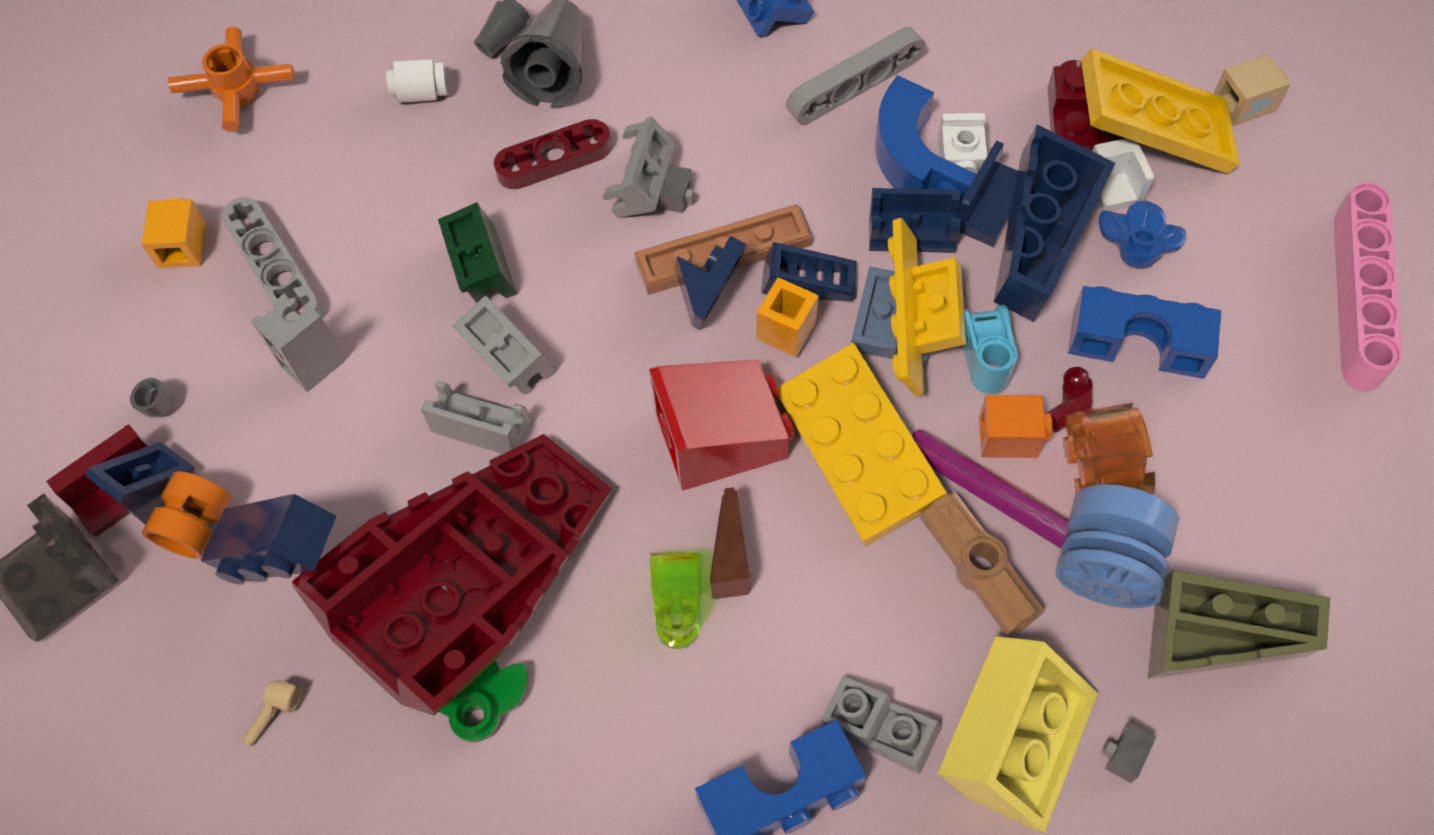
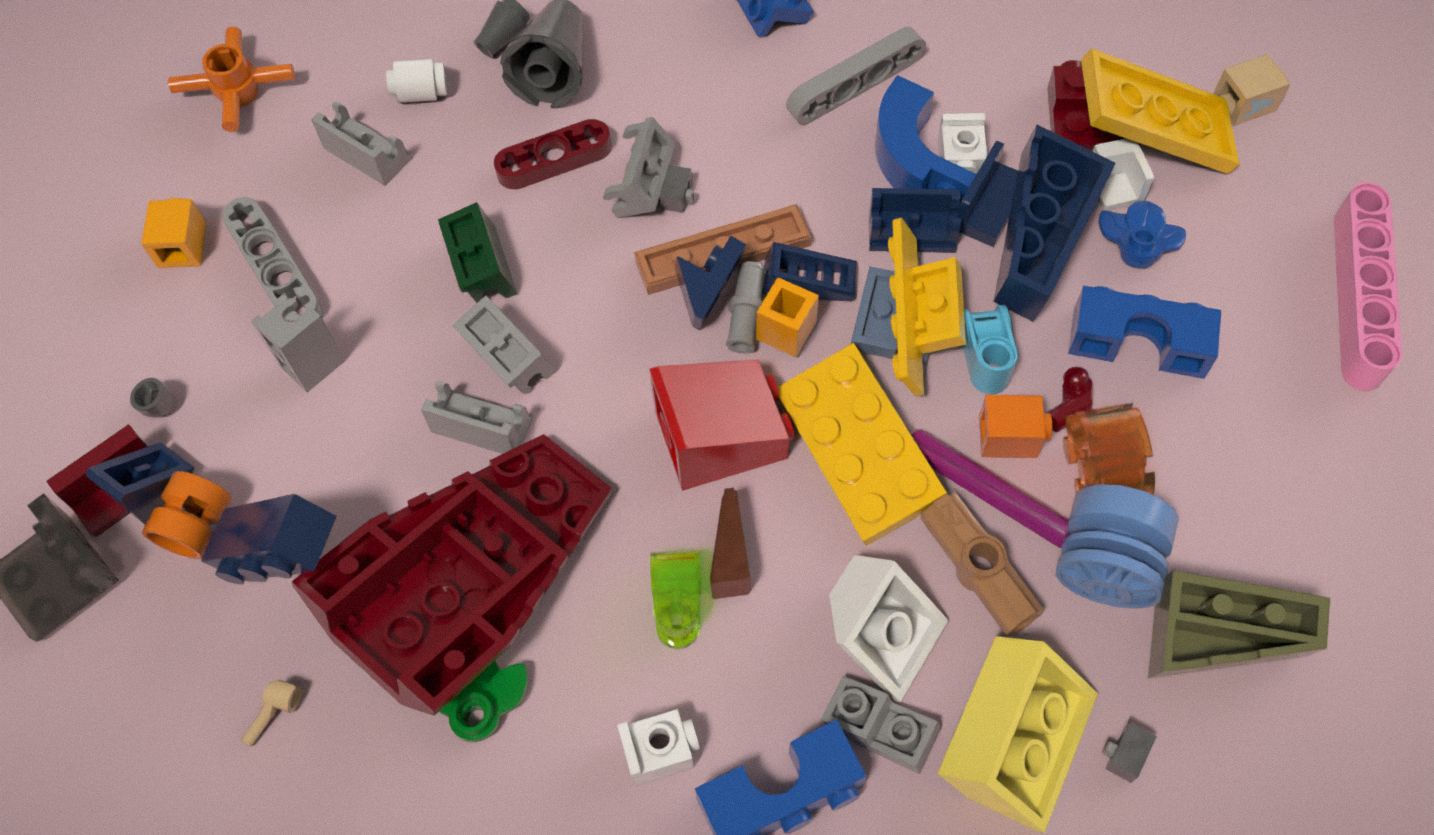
none -> light grey hinge [311,101,412,186]
none -> white brick [617,709,700,786]
none -> light grey pin [726,261,767,354]
none -> white slope [829,555,949,702]

